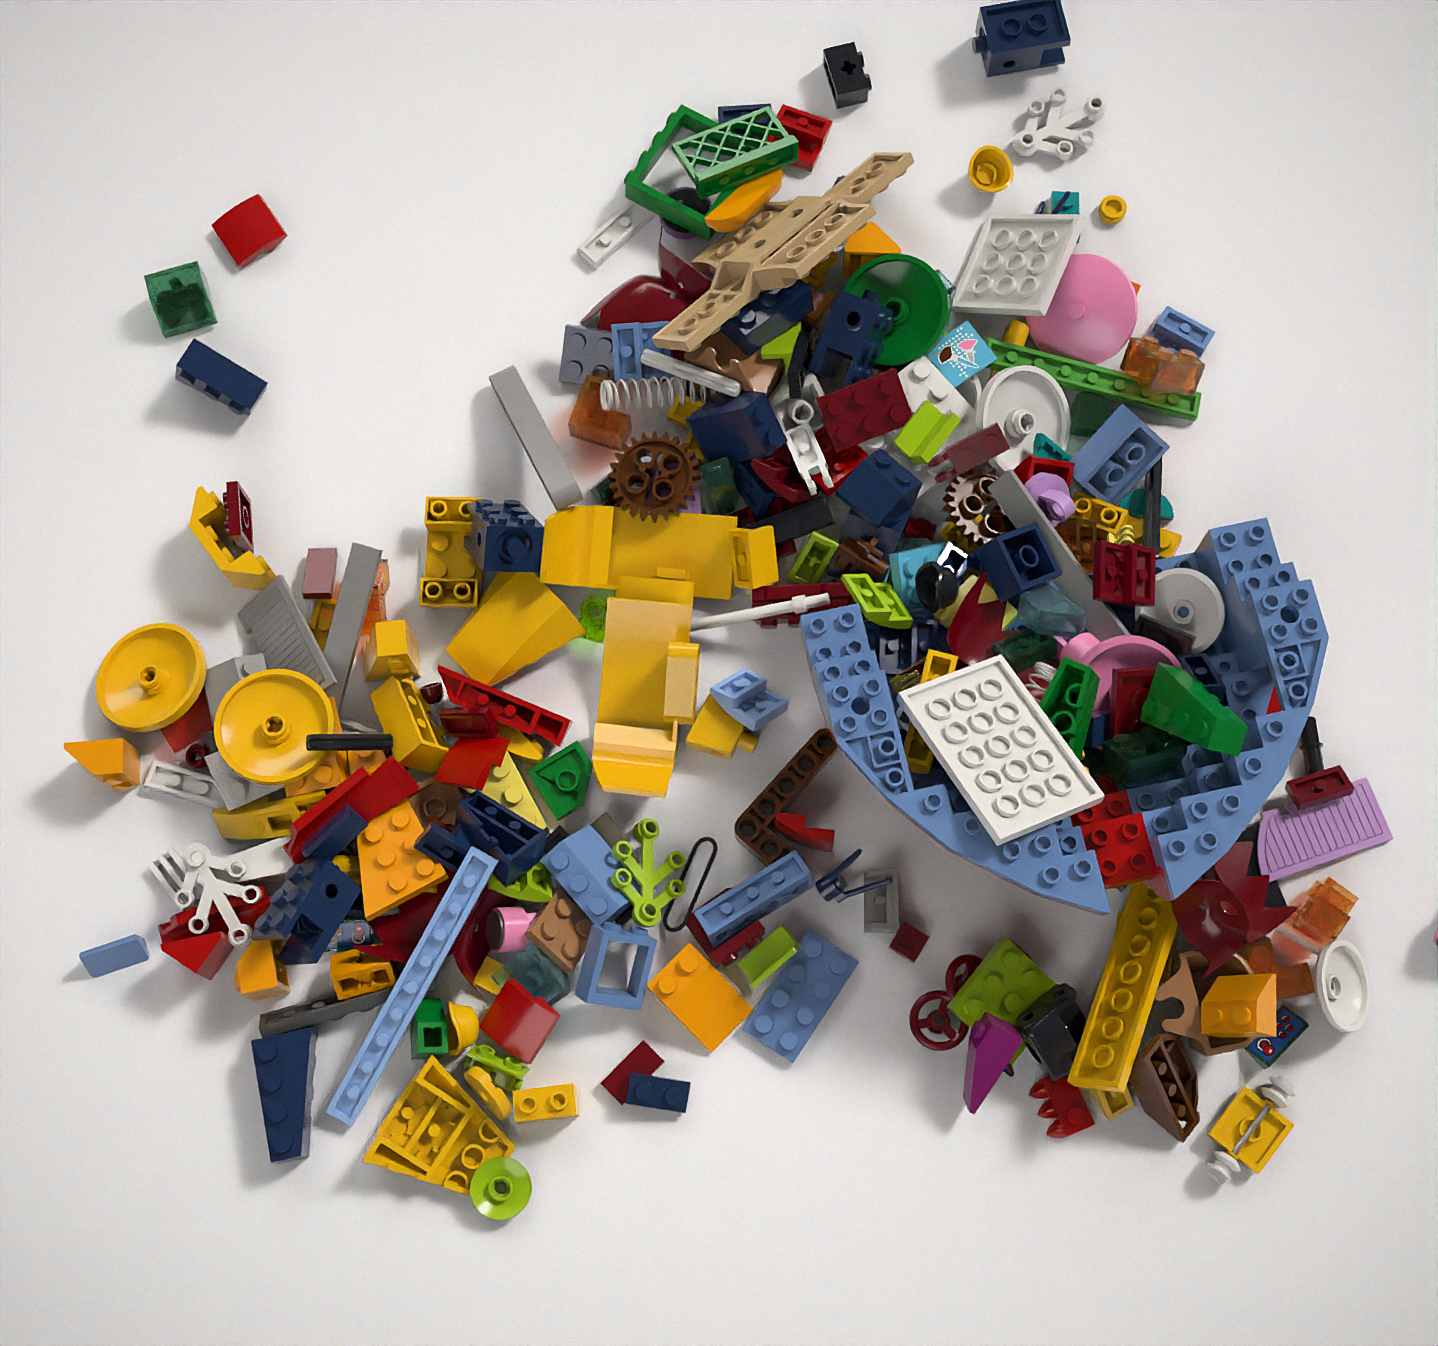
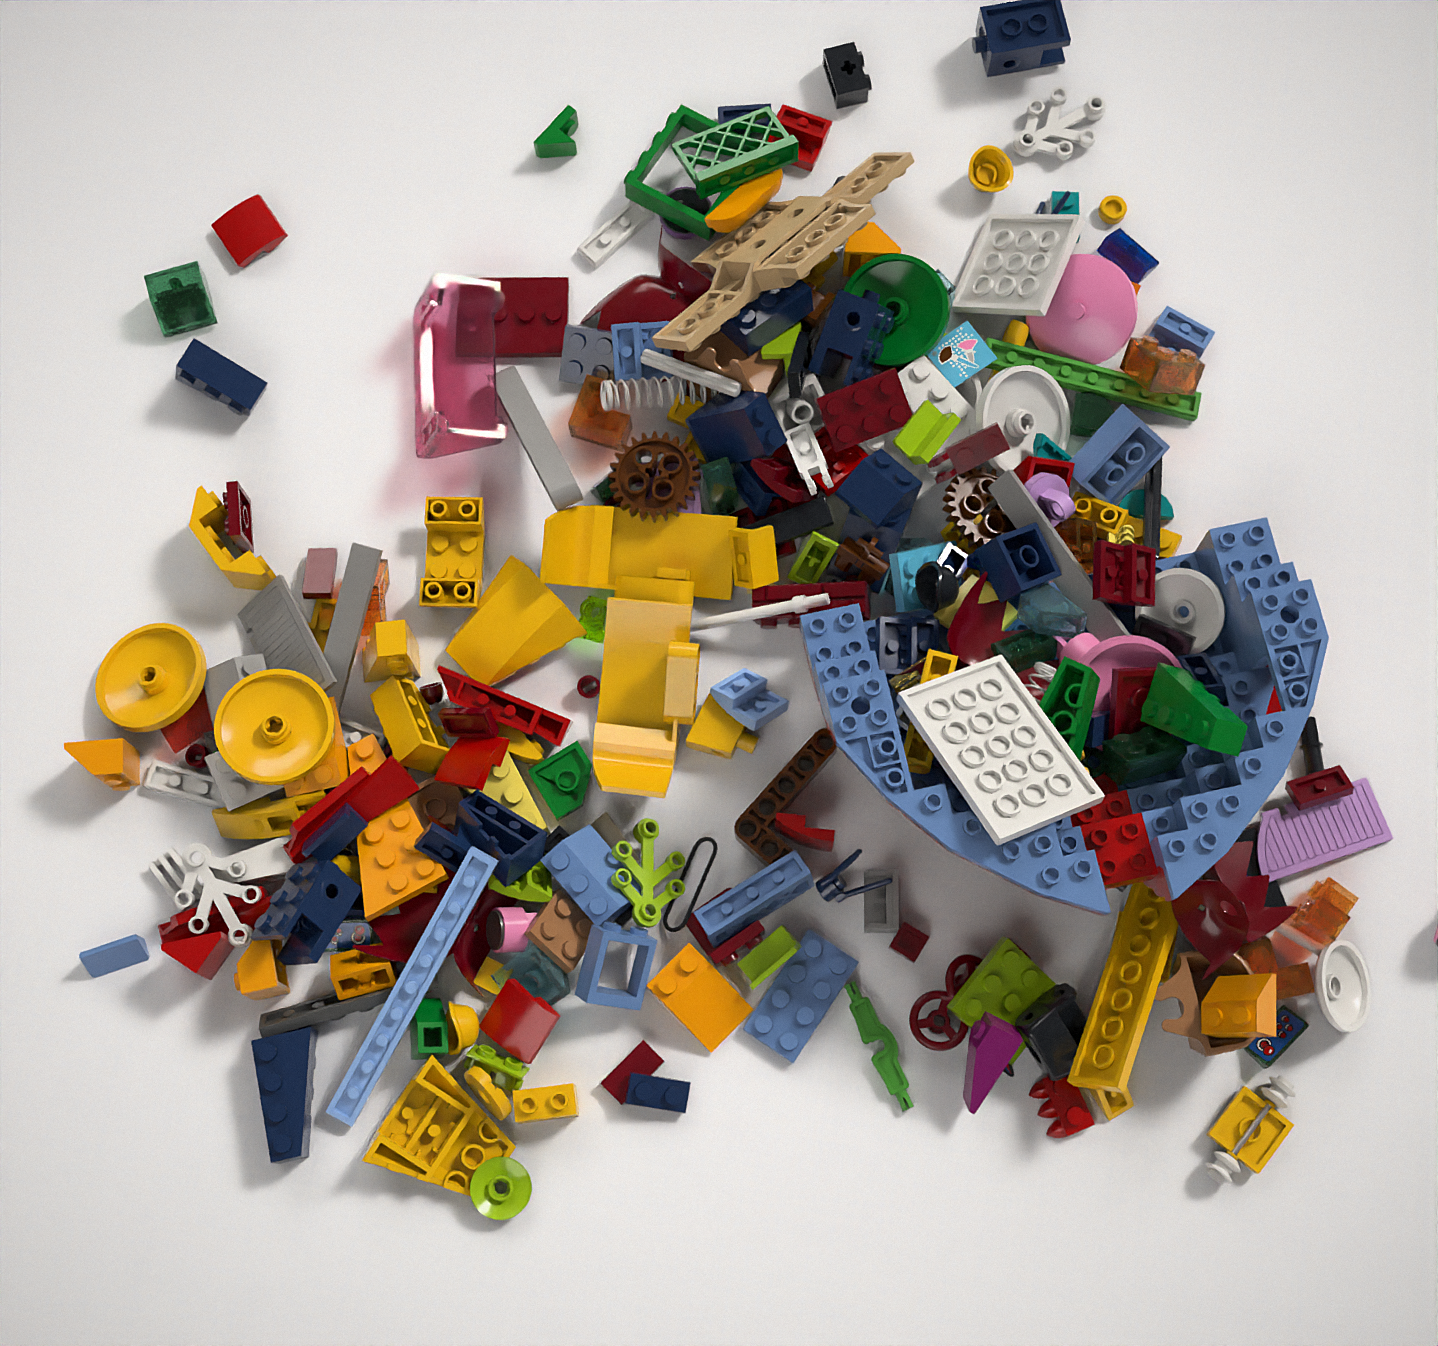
black axle [306,734,393,751] -> none
dark blue torso [463,499,544,572] -> none
lime slope [841,574,914,629] -> none
dark red plate [903,517,938,546] -> none
reddish brown wedge [1129,1032,1200,1143] -> none
none -> clear pink windscreen [413,273,508,459]
none -> dark red plate [457,277,569,358]
none -> green slope [533,105,579,159]
none -> dark red hinge [577,675,601,699]
none -> bright green piece [844,981,914,1112]
none -> clear blue slope [1097,228,1159,284]

